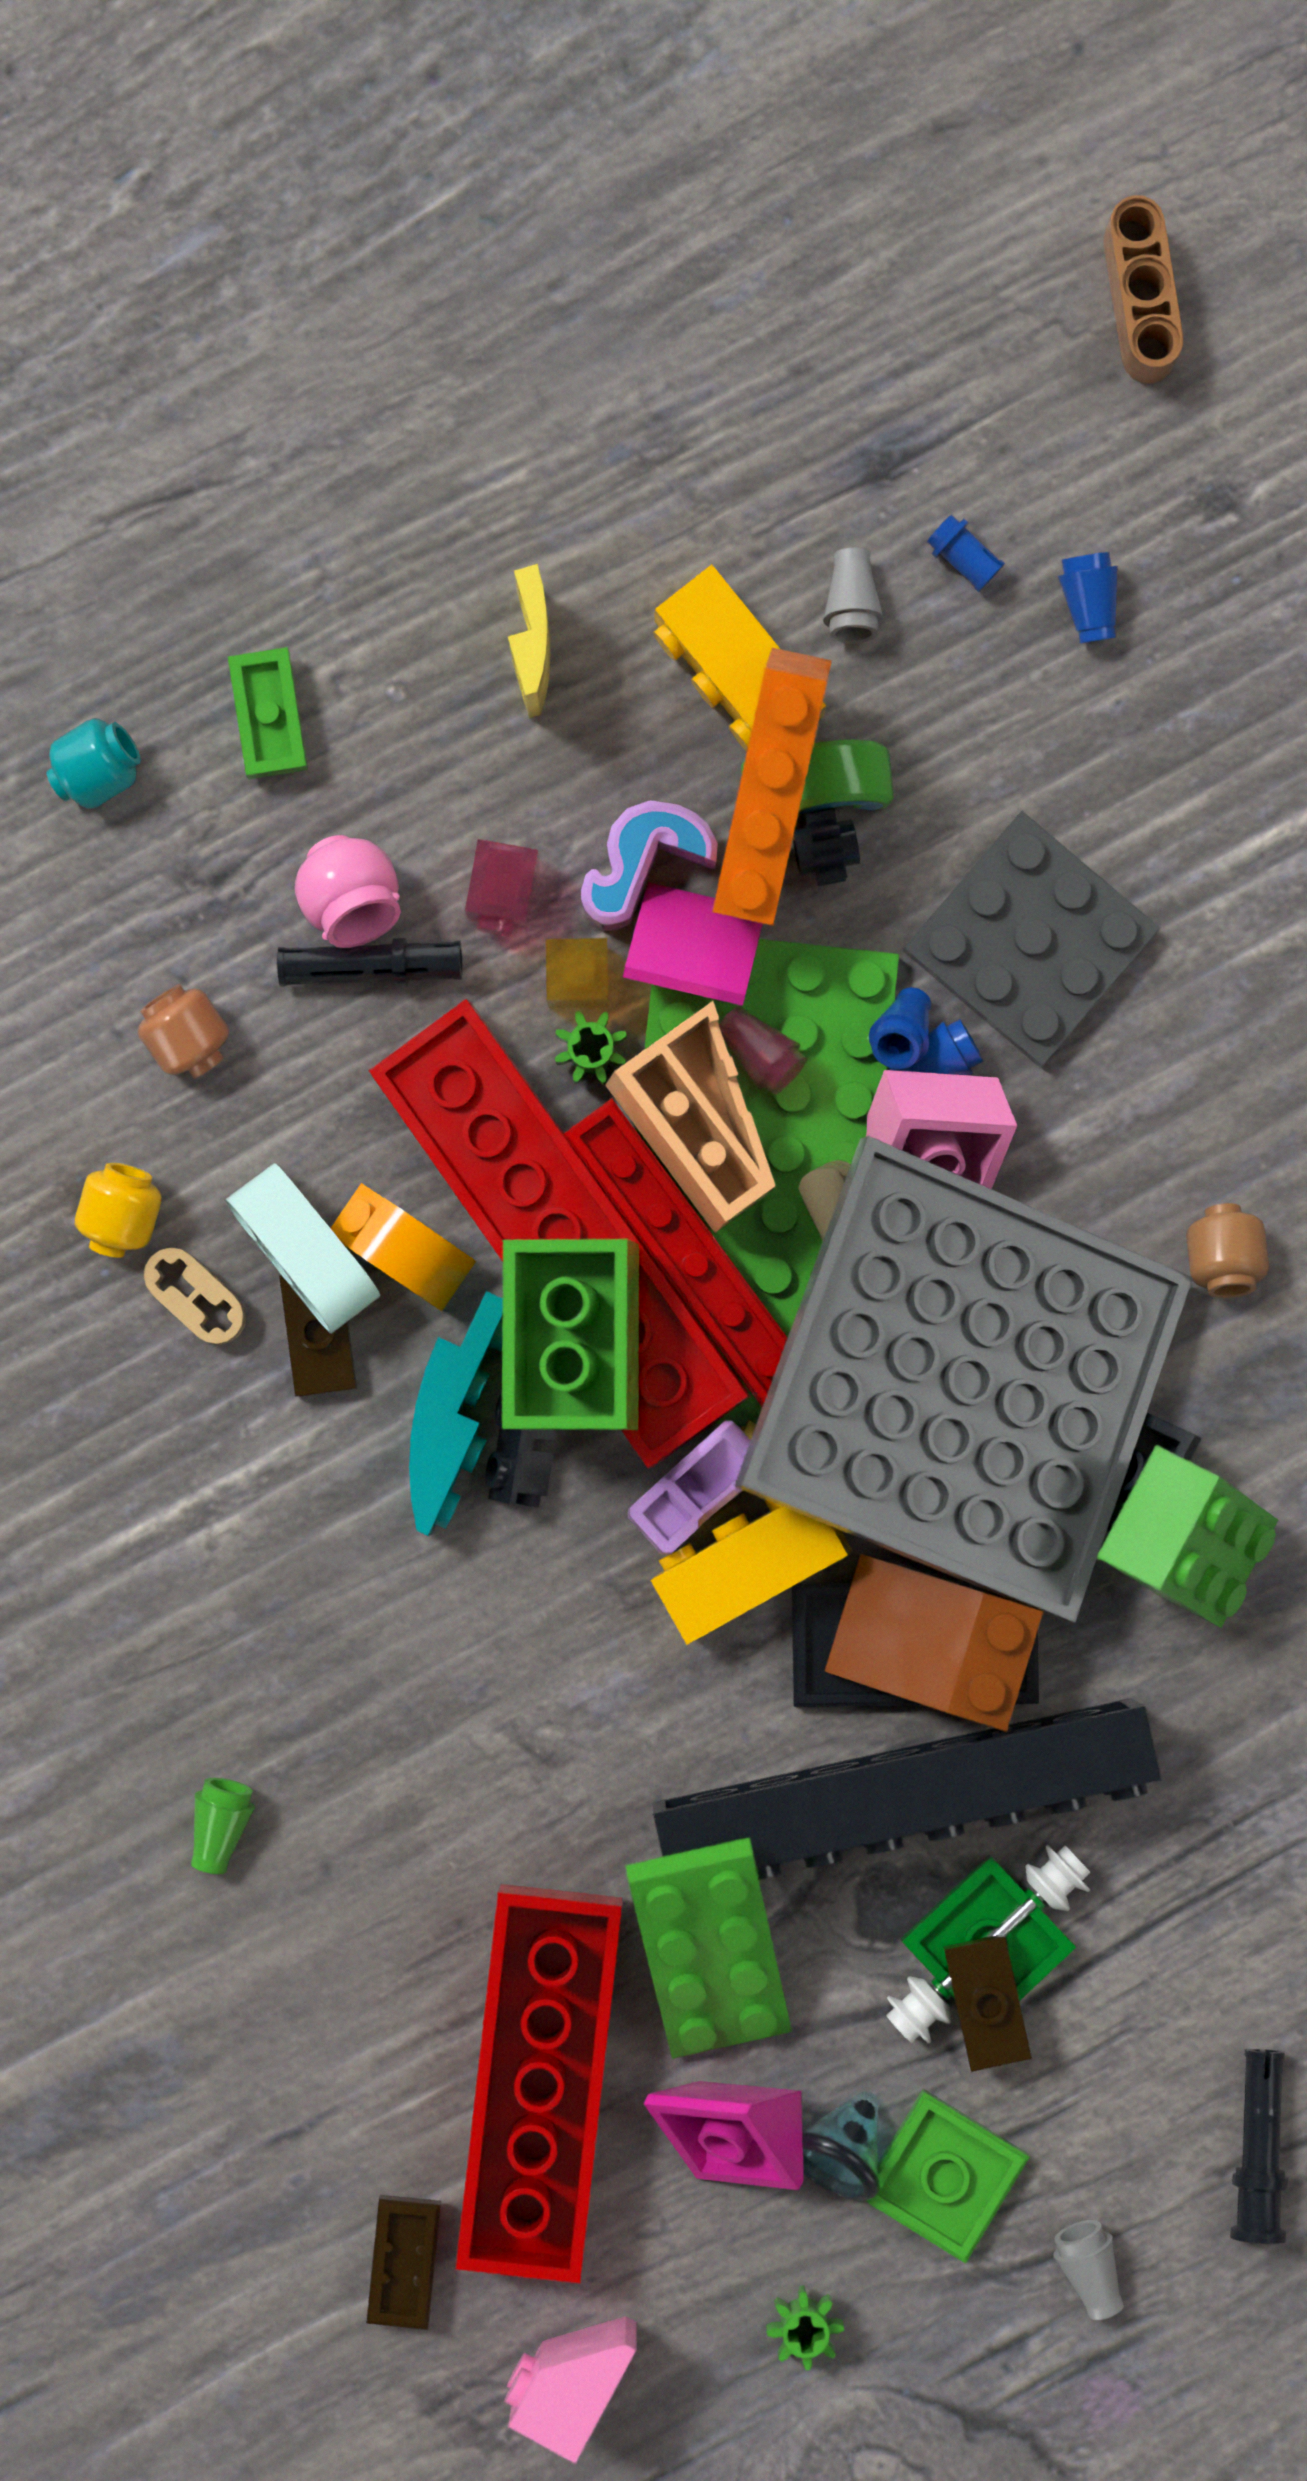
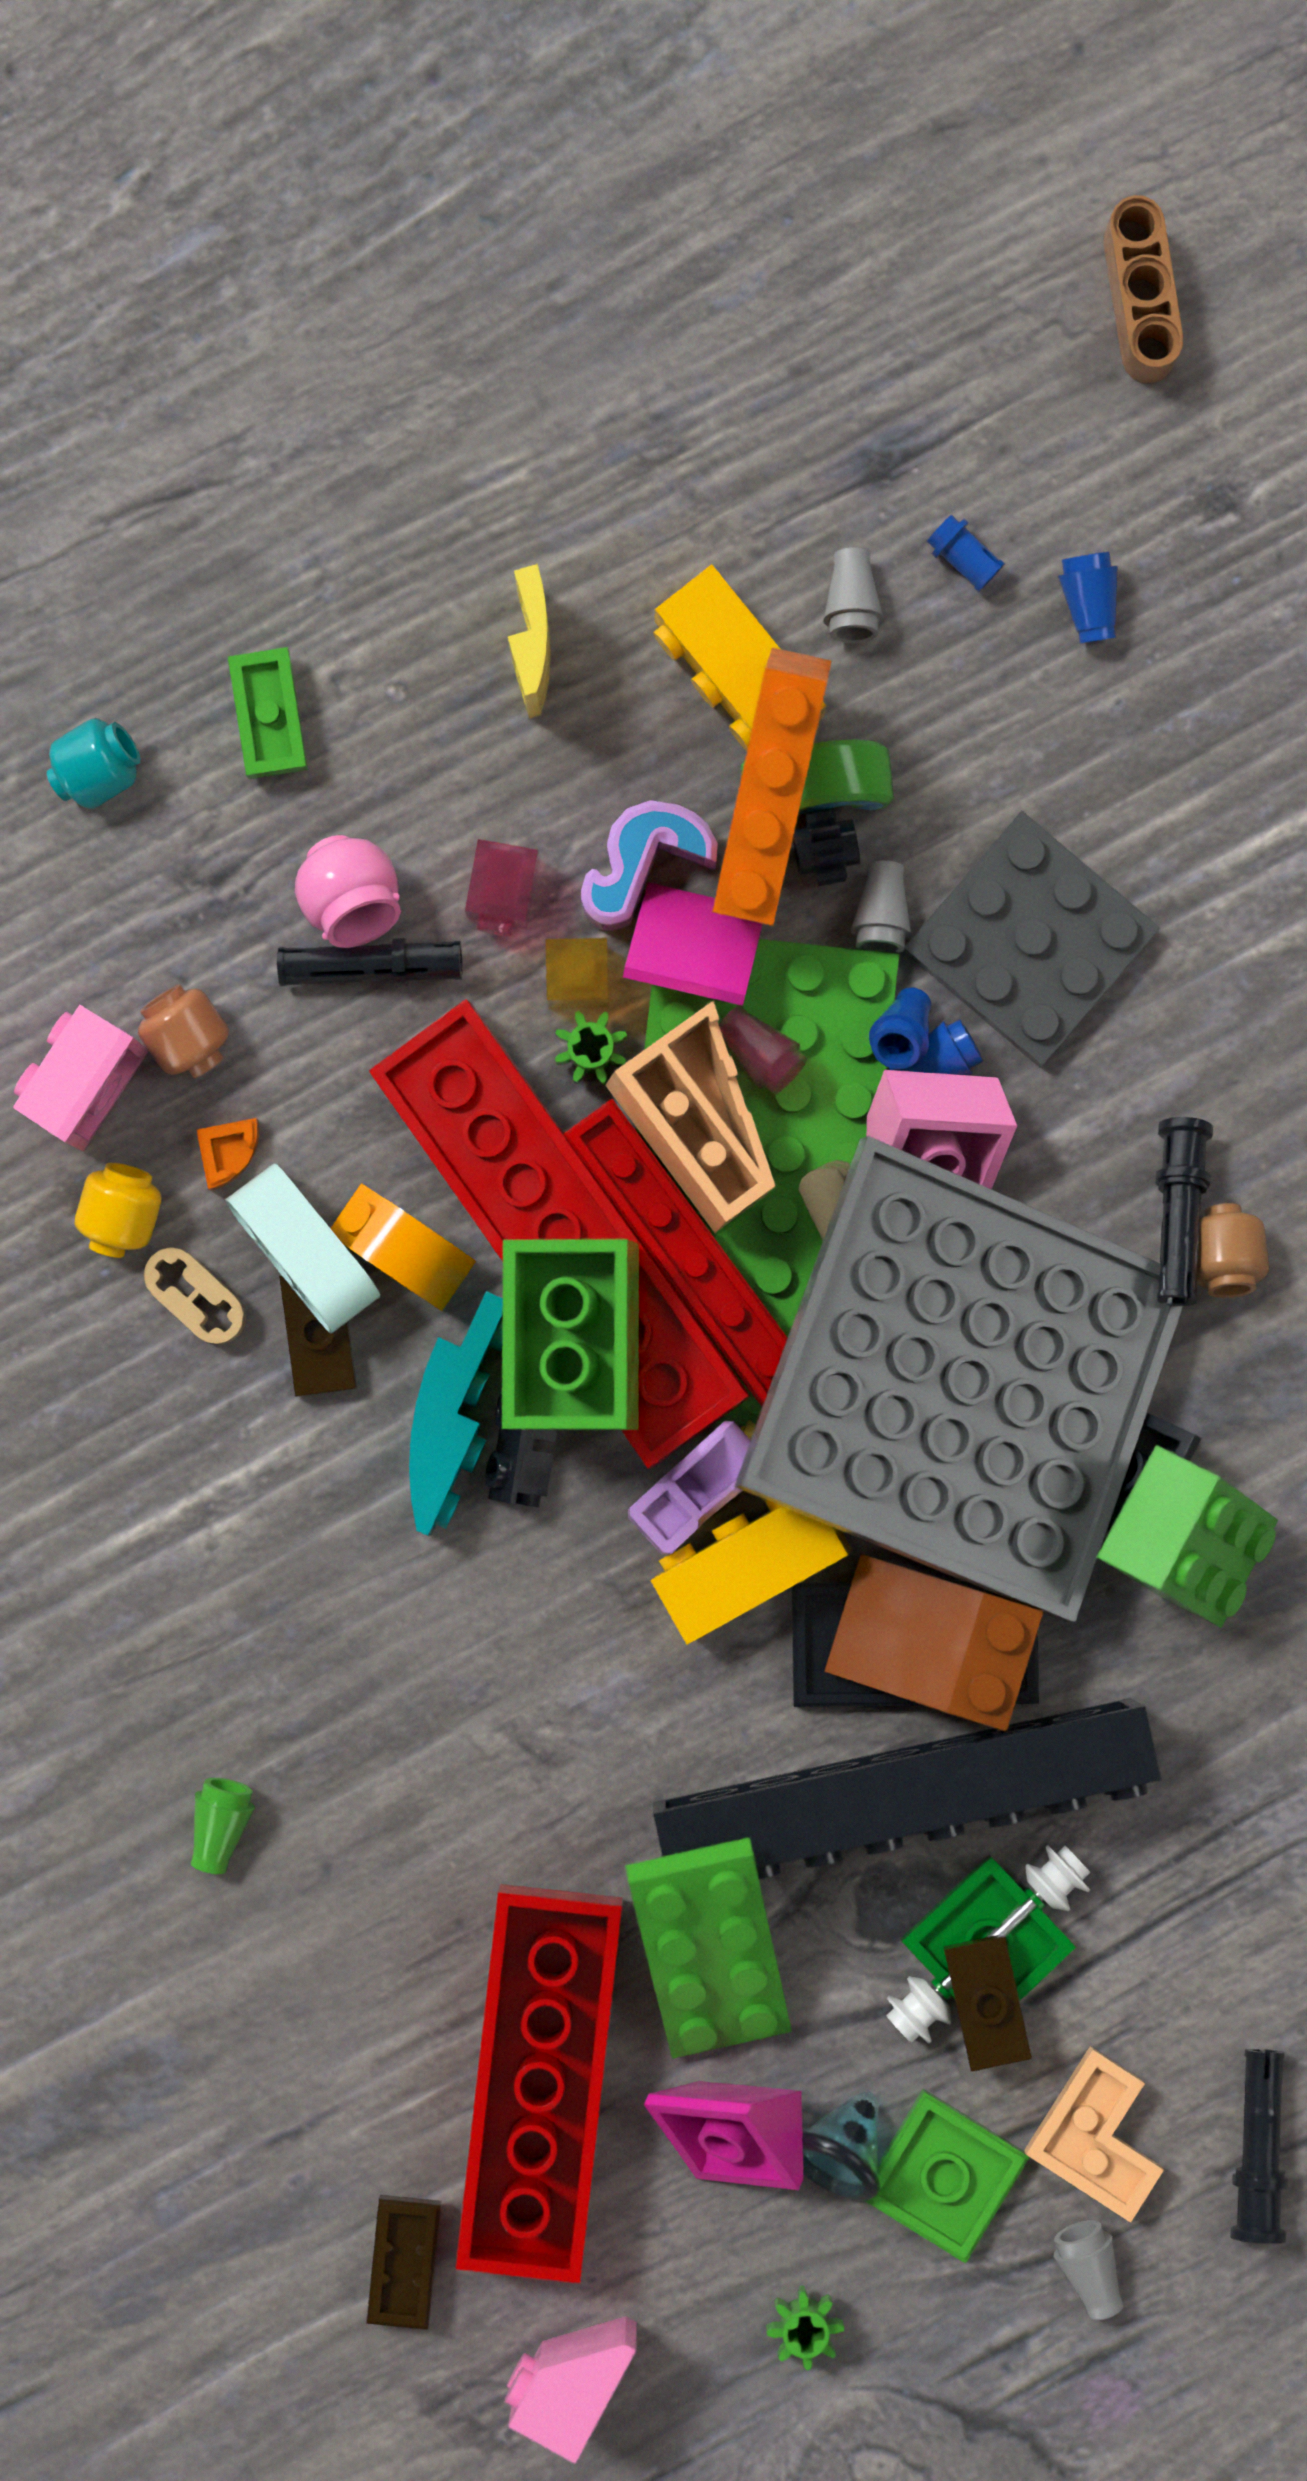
none -> bright pink slope [13,1005,149,1152]
none -> orange tile [196,1118,259,1191]
none -> light grey cone [851,861,911,954]
none -> light nougat plate [1024,2046,1164,2223]
none -> black pin [1155,1117,1213,1307]

